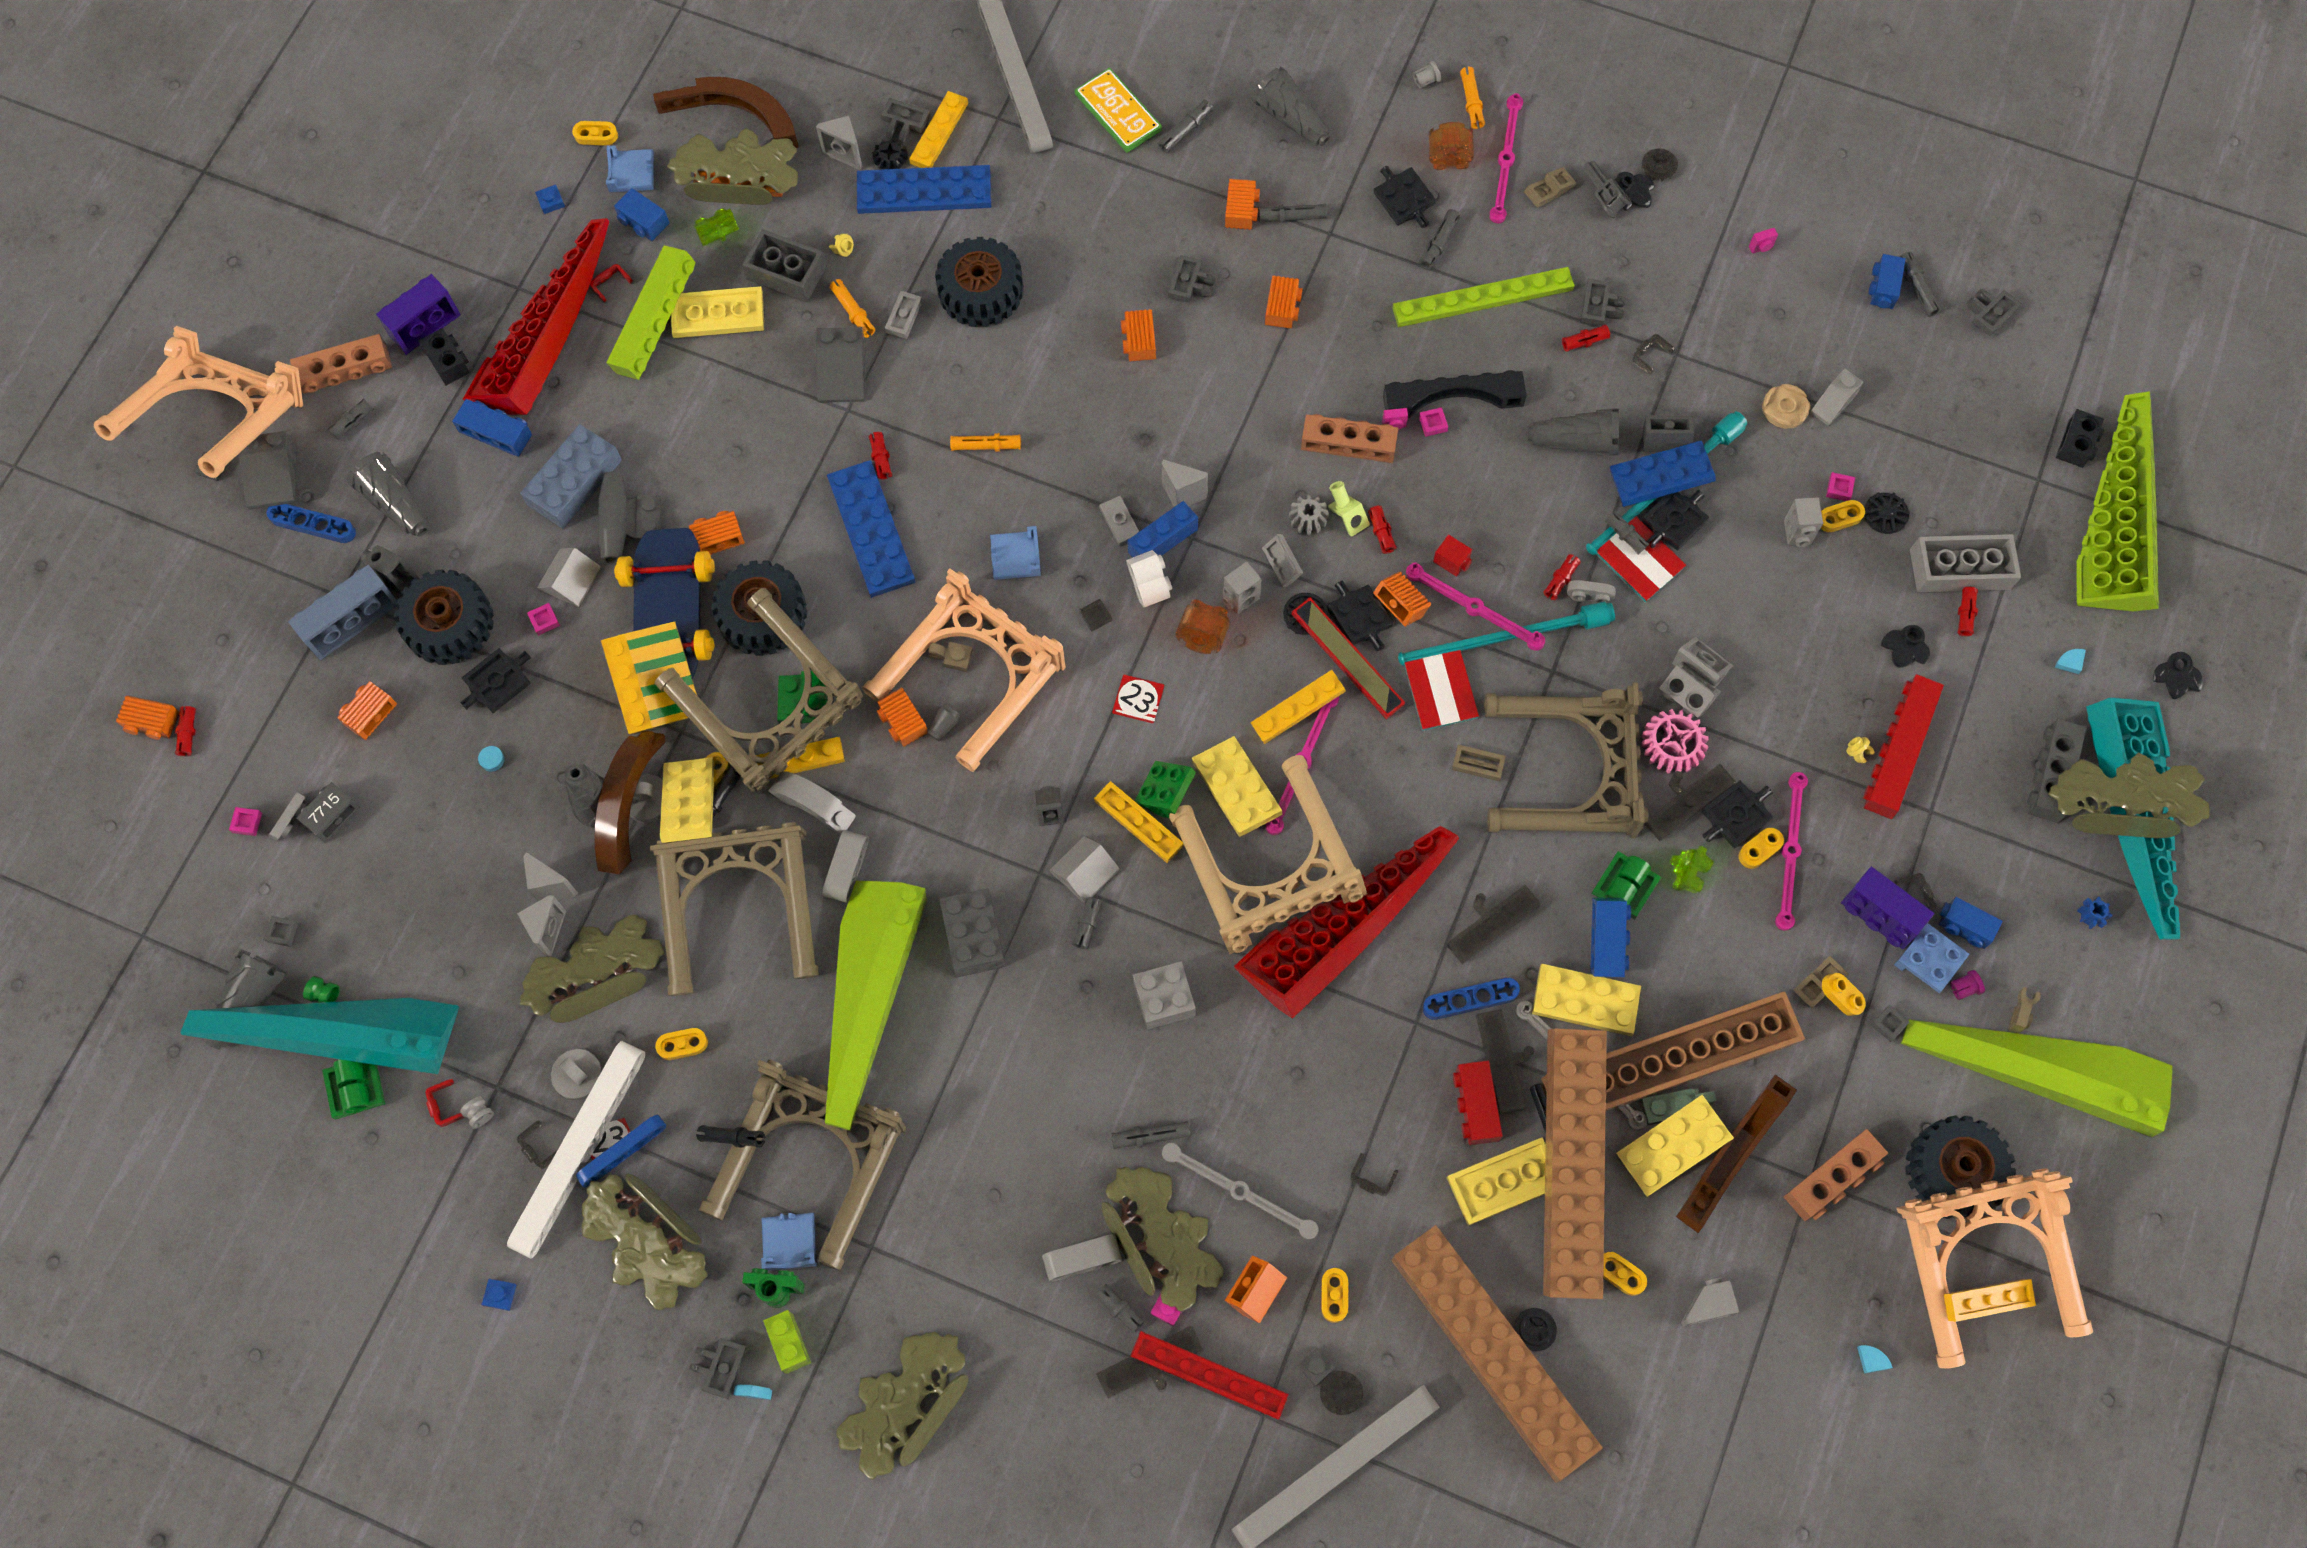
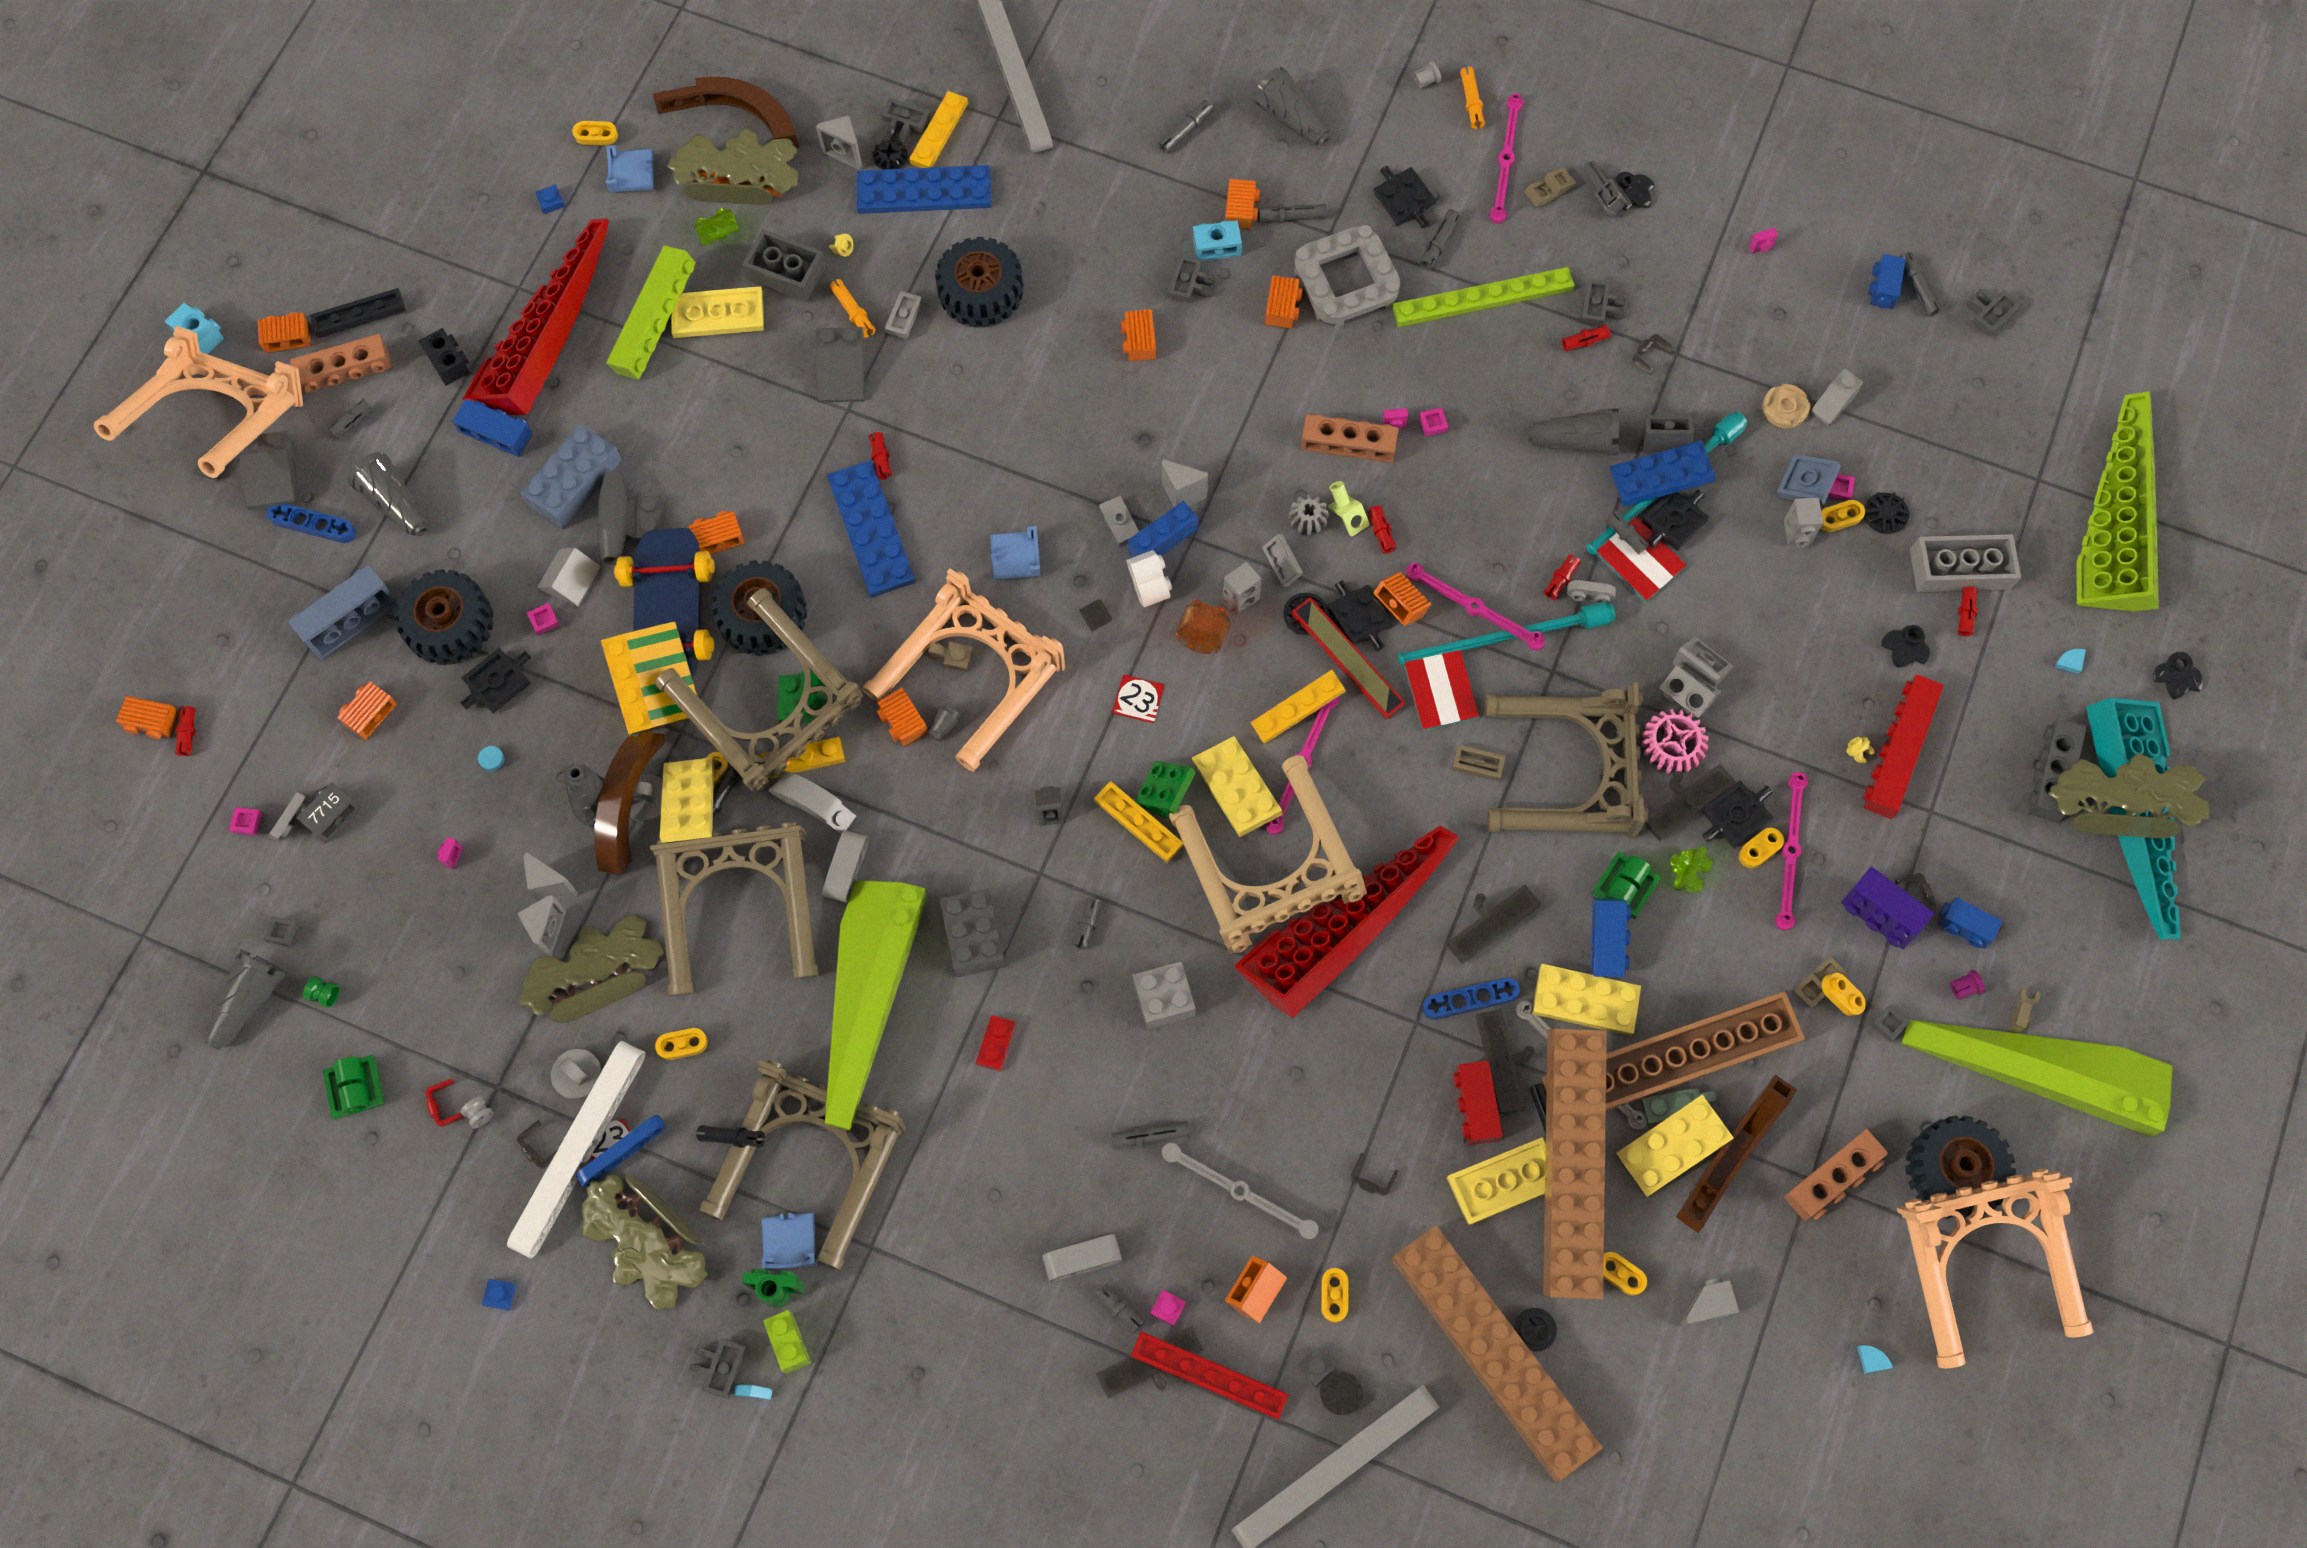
teal wedge [180,998,459,1074] -> none
dark grey torso [361,545,420,595] -> none
dark purple brick [376,273,461,355] -> none
red piece [590,264,633,303] -> none
blue brick [614,188,670,241] -> none
olive plant [836,1331,968,1480] -> none
light orange pin [950,433,1021,452] -> none
light grey slope [1049,836,1119,904] -> none
tile [1075,67,1162,153] -> none
olive plant [1101,1166,1224,1312] -> none
black arch [1383,370,1527,418] -> none
clear orange brick [1429,122,1474,170] -> none
red brick [1433,534,1472,577] -> none
clear smoke gear [1641,148,1678,182] -> none
medium blue piece [1894,923,1970,993] -> none
yellow plate [1944,1279,2036,1322] -> none
black brick [2056,409,2104,468] -> none
blue gear [2077,897,2113,929] -> none
none -> medium azure brick [164,303,224,354]
none -> orange brick [258,312,312,353]
none -> black plate [310,288,406,338]
none -> dark pink plate [437,837,463,870]
none -> red plate [976,1015,1016,1072]
none -> medium azure brick [1193,220,1242,261]
none -> light grey plate [1294,225,1400,327]
none -> sand blue plate [1777,454,1841,506]

